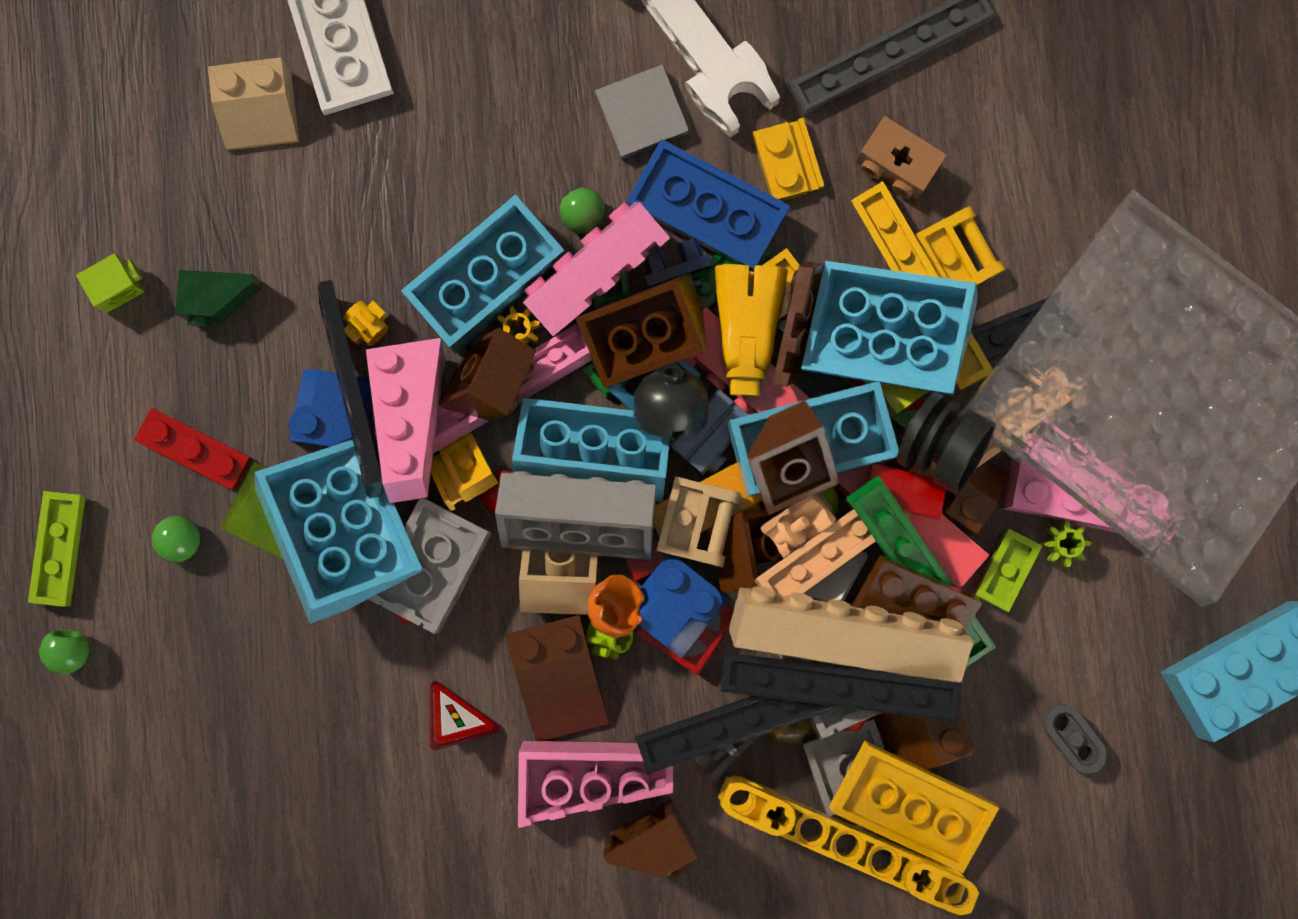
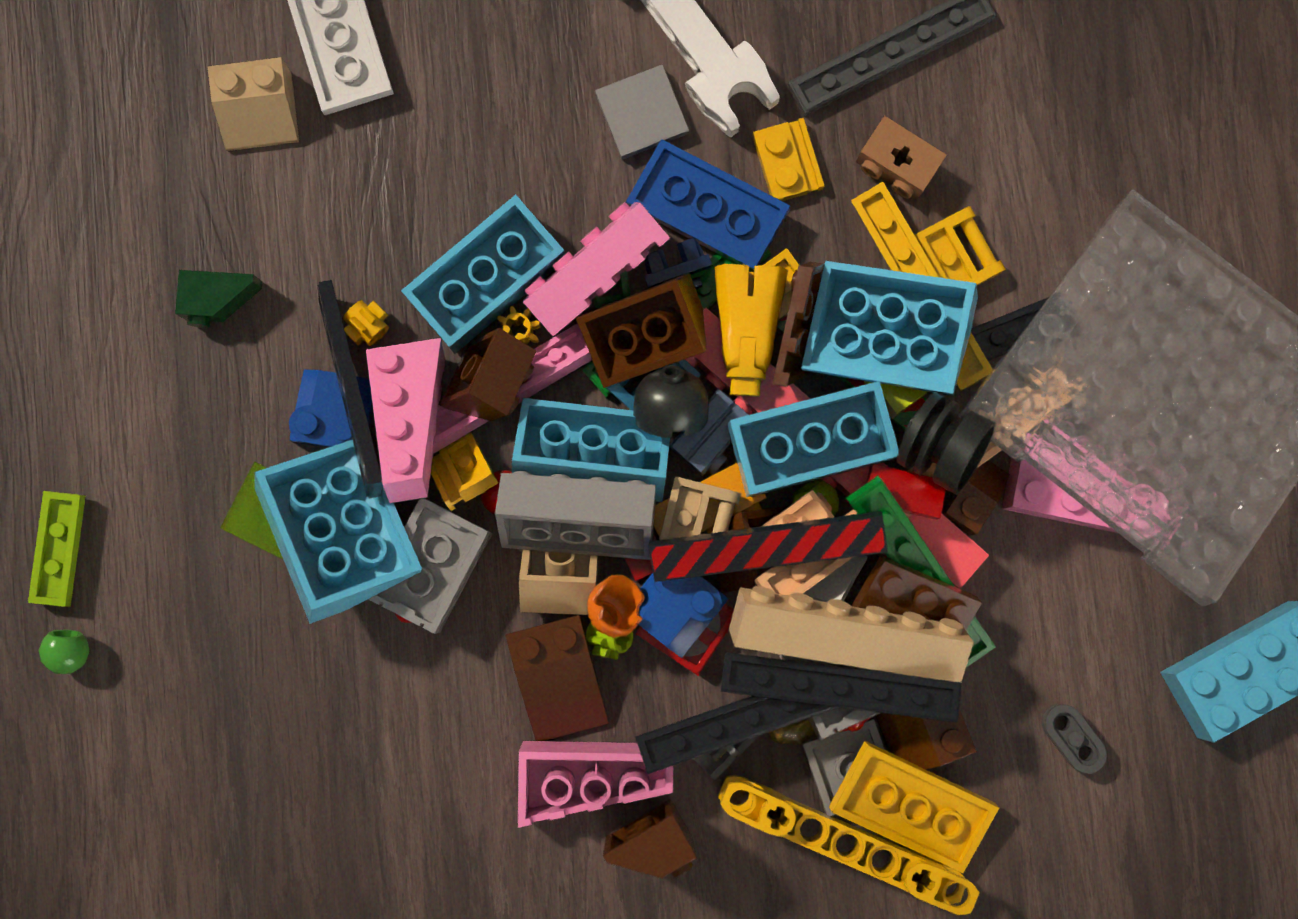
lime brick [76,253,145,314] -> none
red plate [134,407,253,491] -> none
bright green piece [151,515,200,563] -> none
piece [429,681,500,751] -> none
bright green piece [559,187,605,234] -> none
reddish brown slope [747,400,840,515] -> none
lime plate [973,528,1042,612] -> none
lime gear [1040,520,1091,567] -> none
none -> black tile [648,511,888,582]

